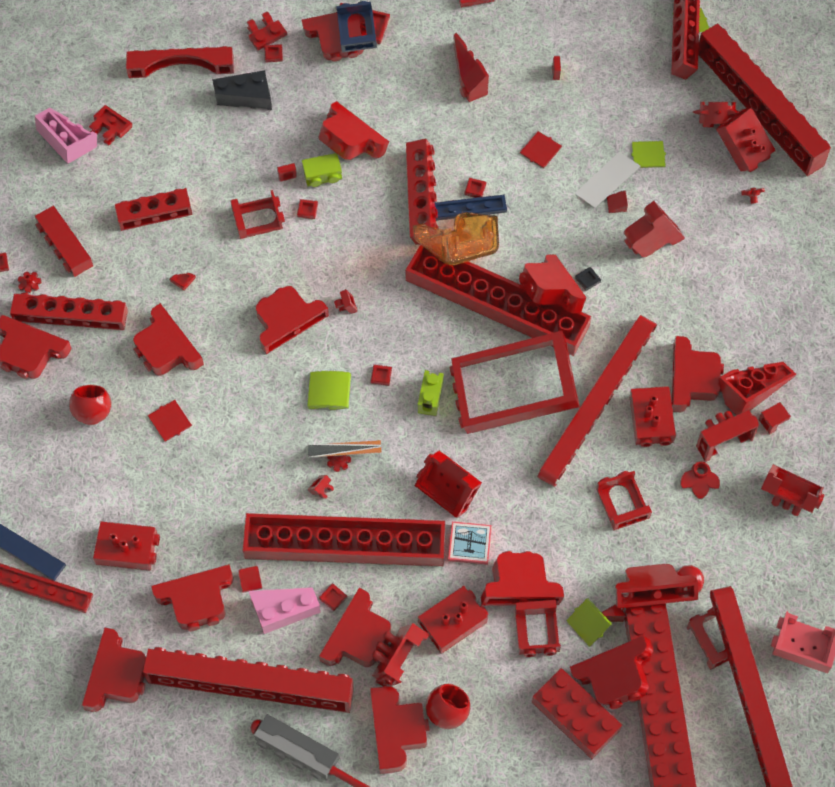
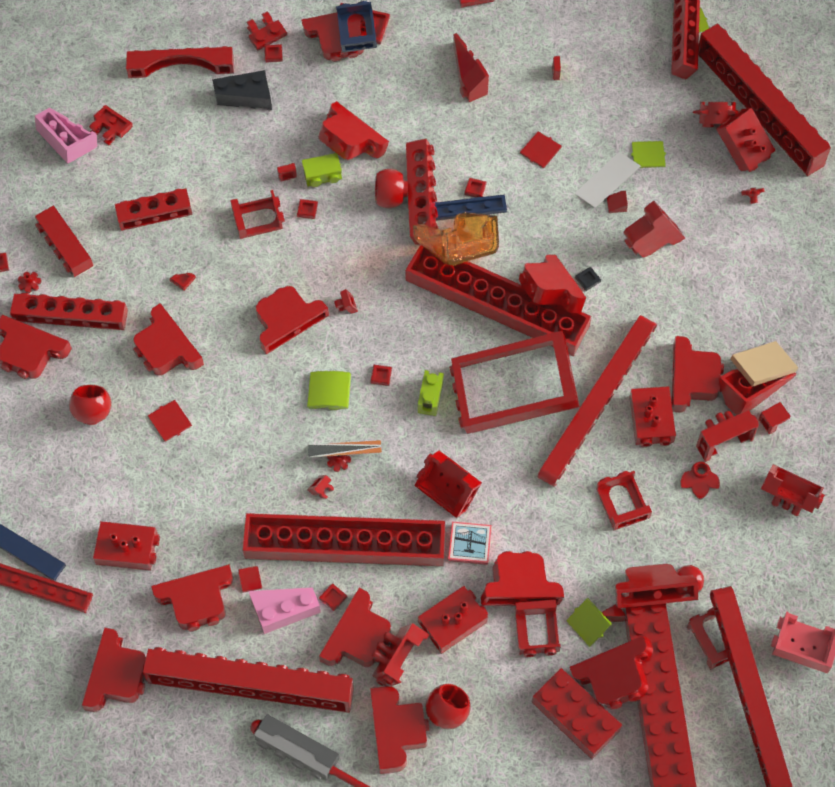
none -> red wheel [375,169,408,209]
none -> tan tile [730,341,798,387]

